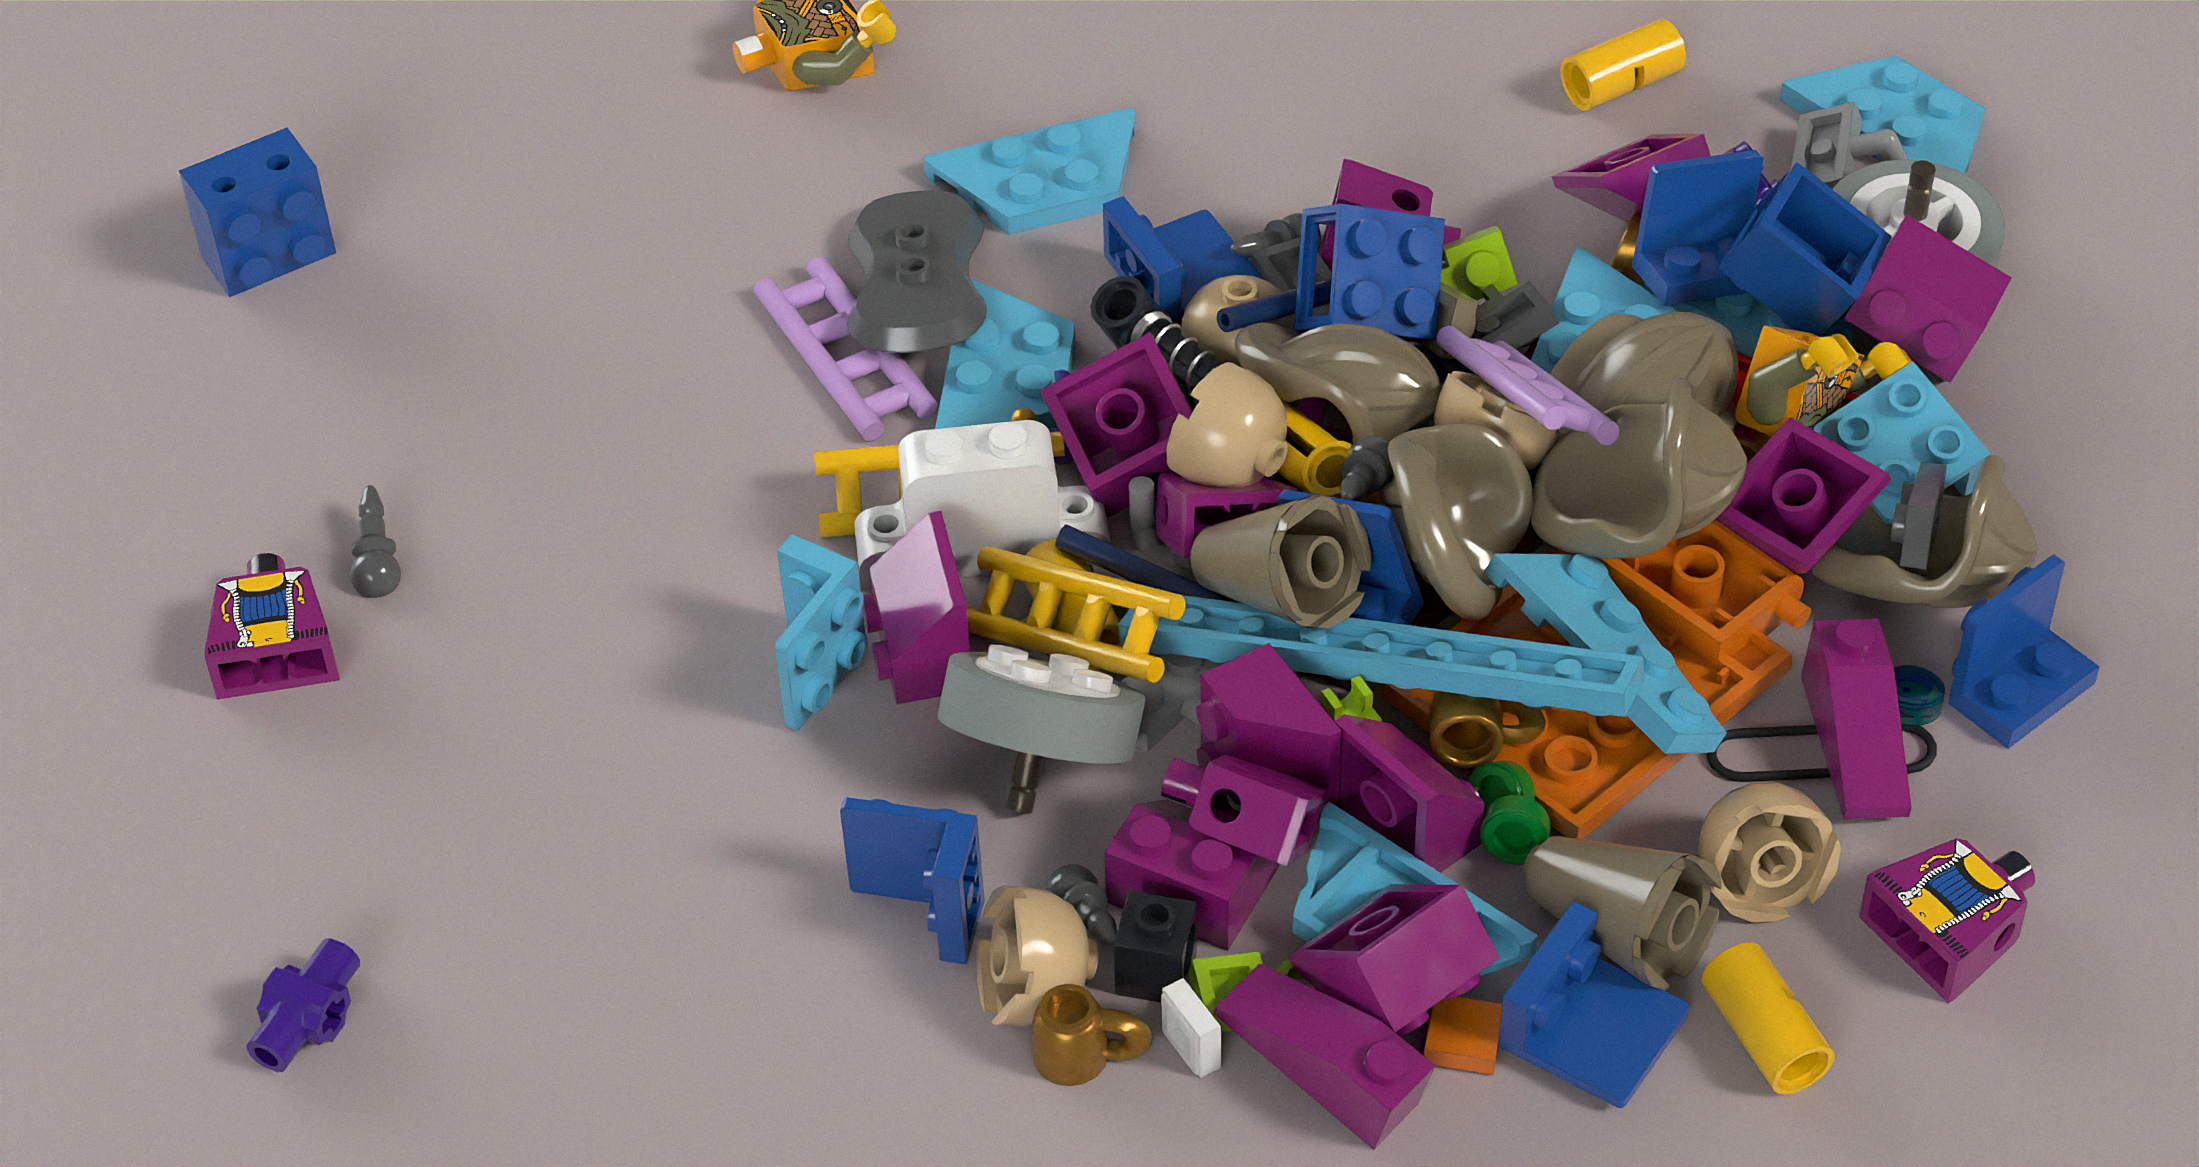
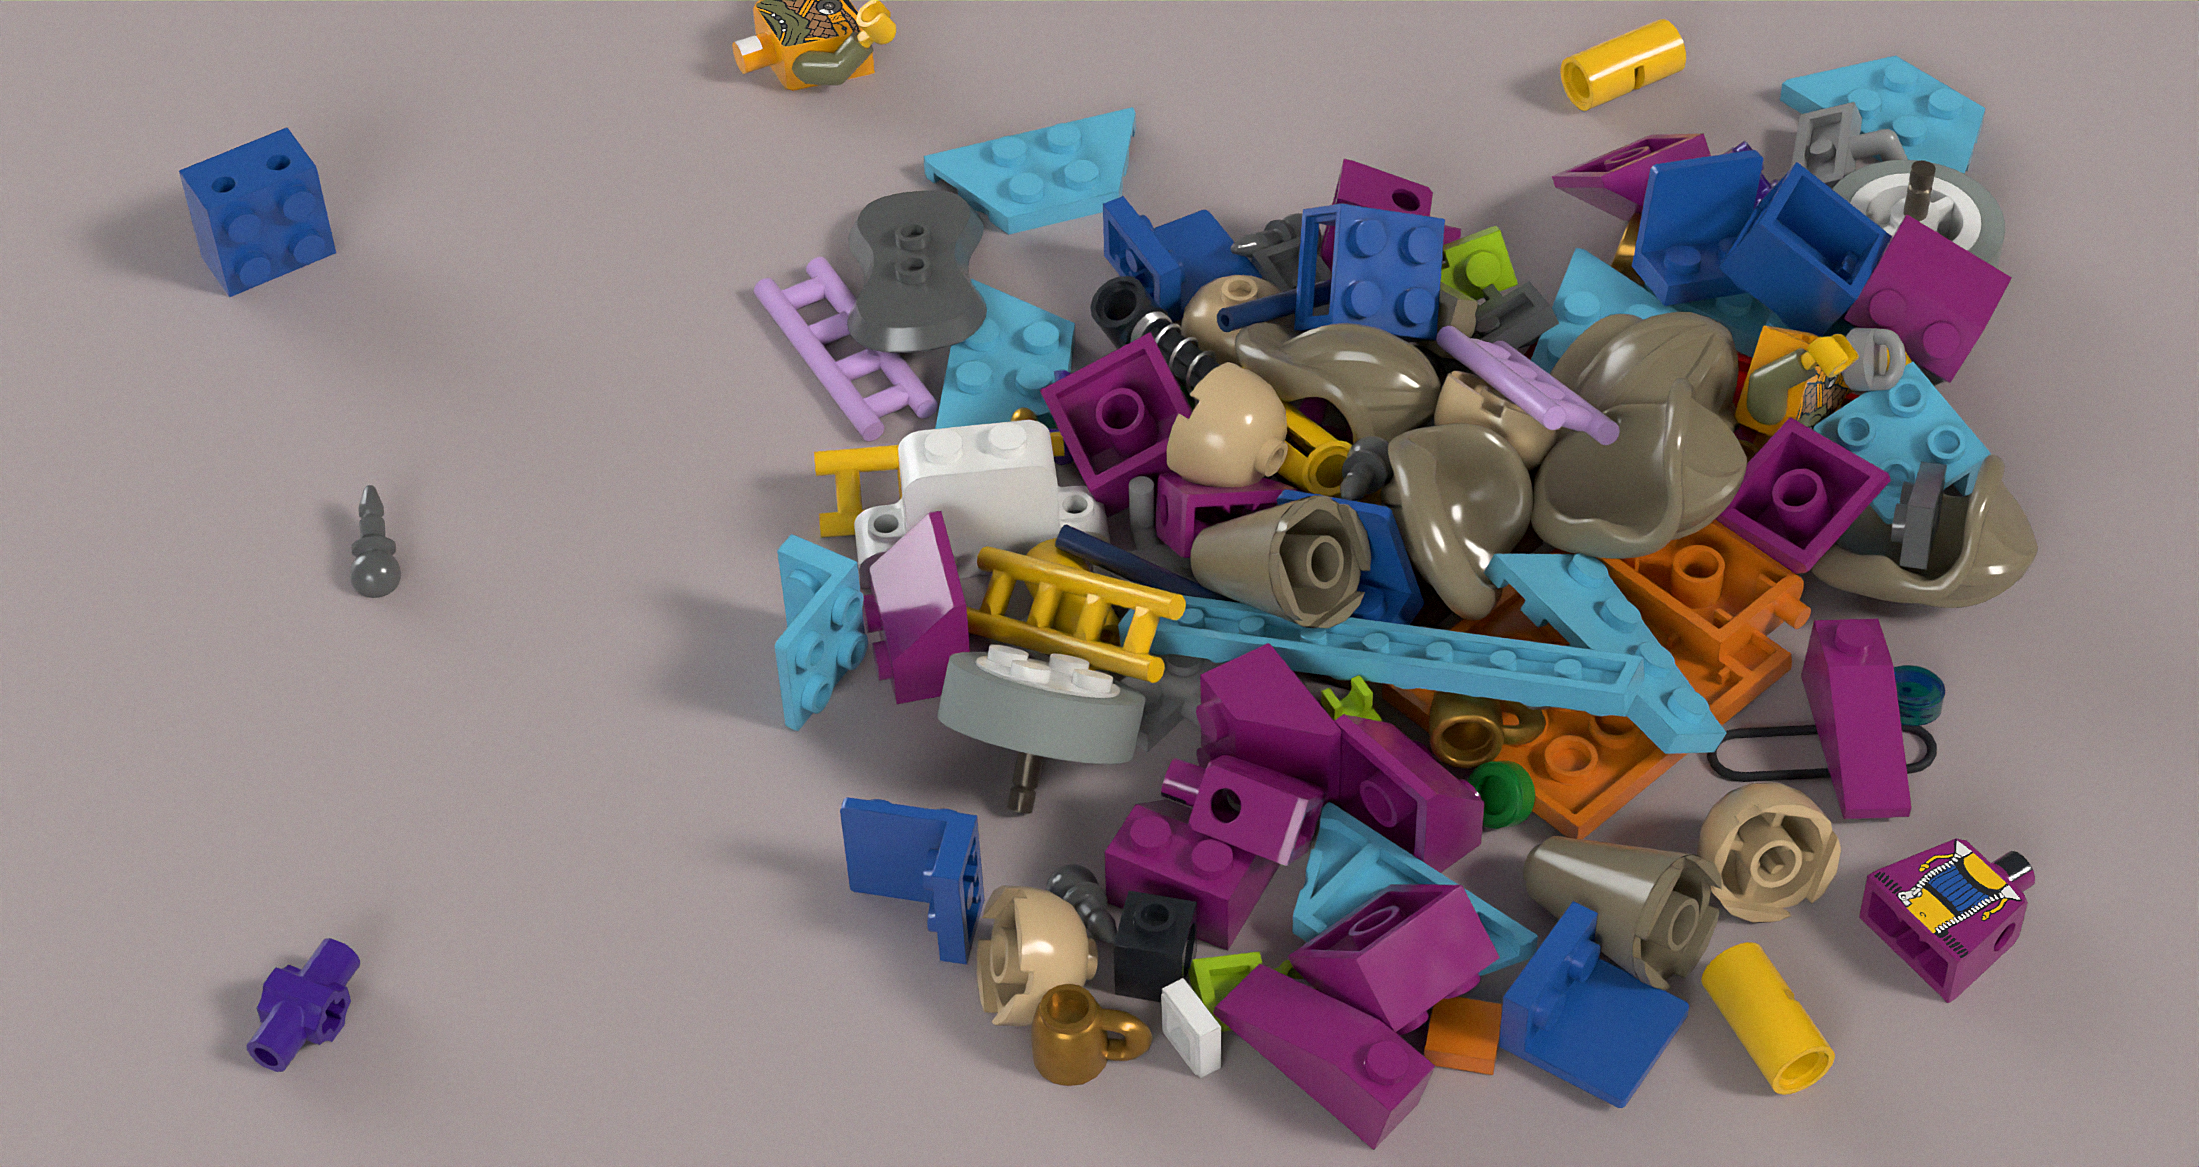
magenta torso [204,553,340,700] -> none
green tile [1480,795,1551,865] -> none
blue bracket [1948,554,2100,749] -> none
none -> light grey tile [1842,328,1906,391]

